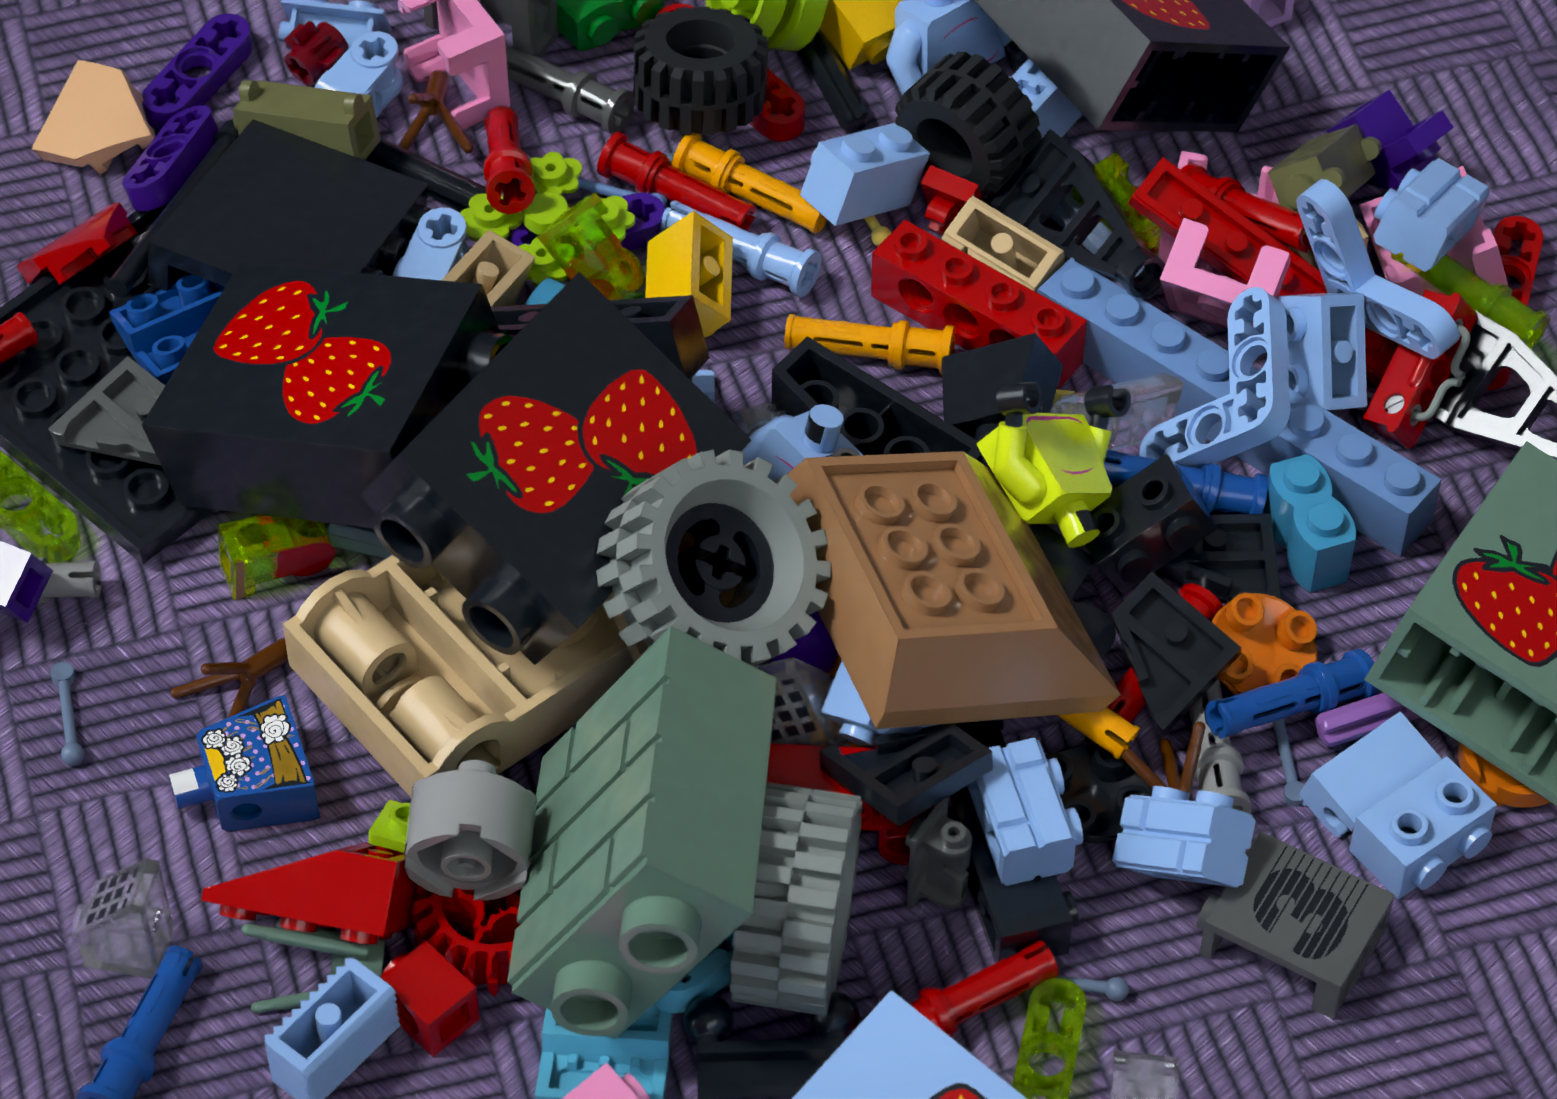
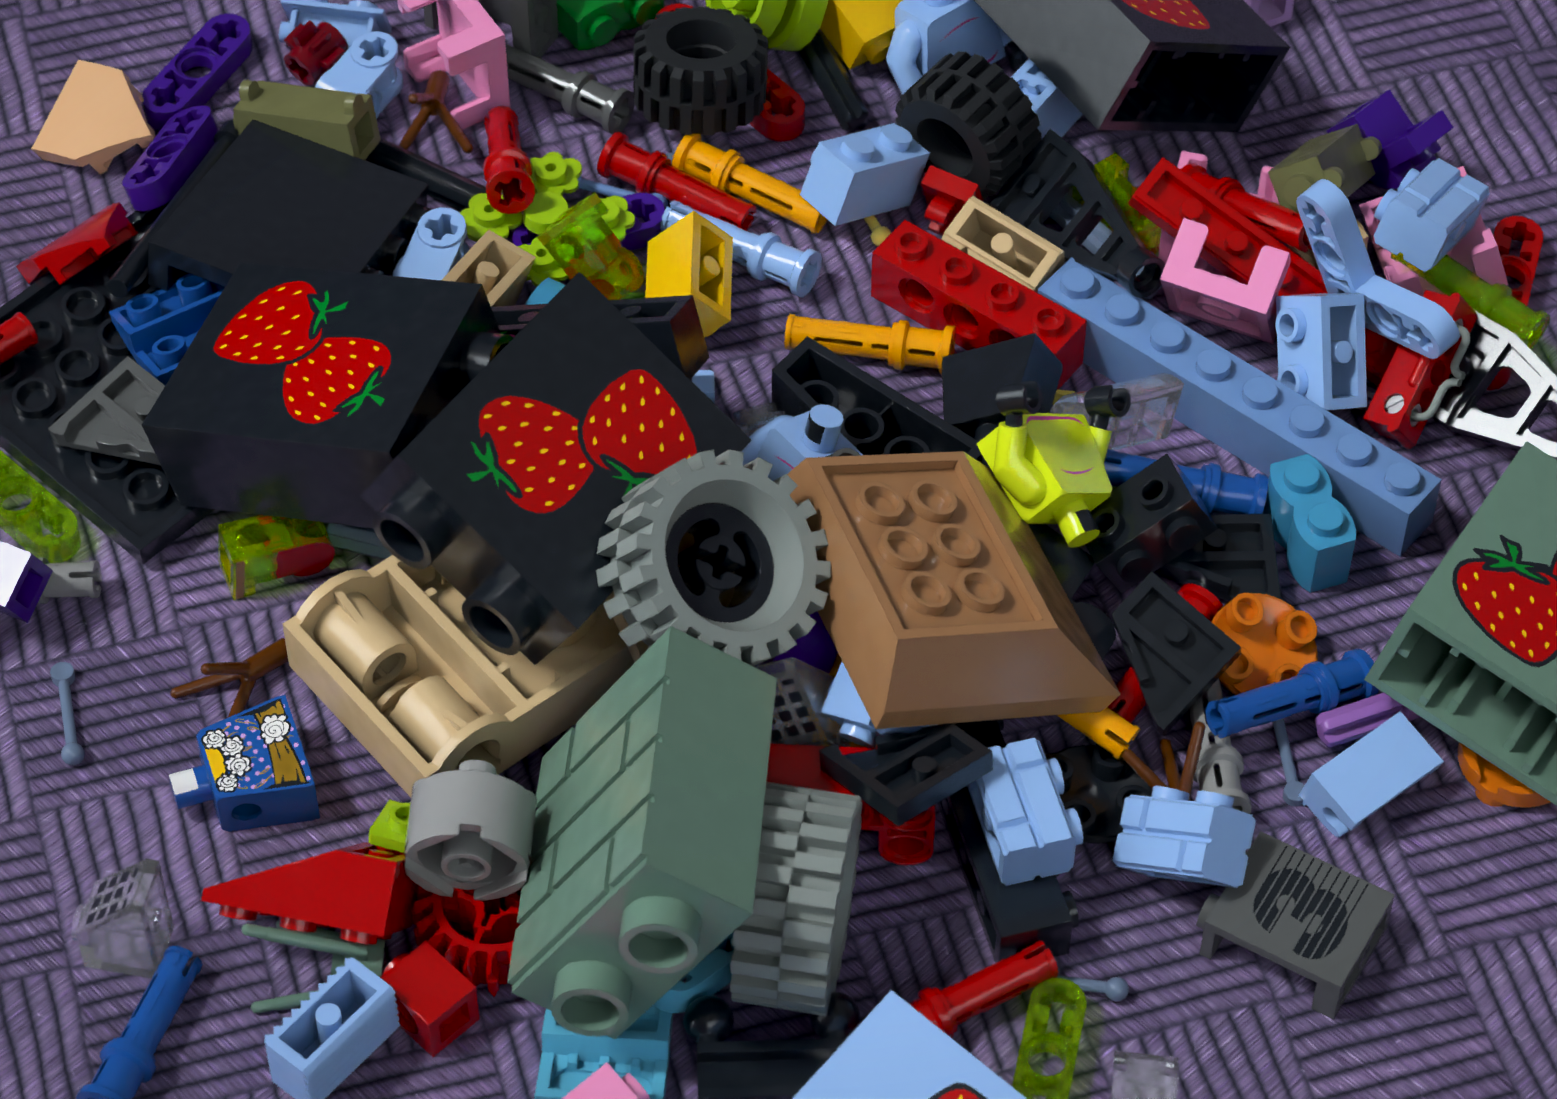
dark grey hinge [904,798,972,909] -> none
light blue beam [1139,287,1290,469] -> none
light blue brick [1349,756,1497,900] -> none

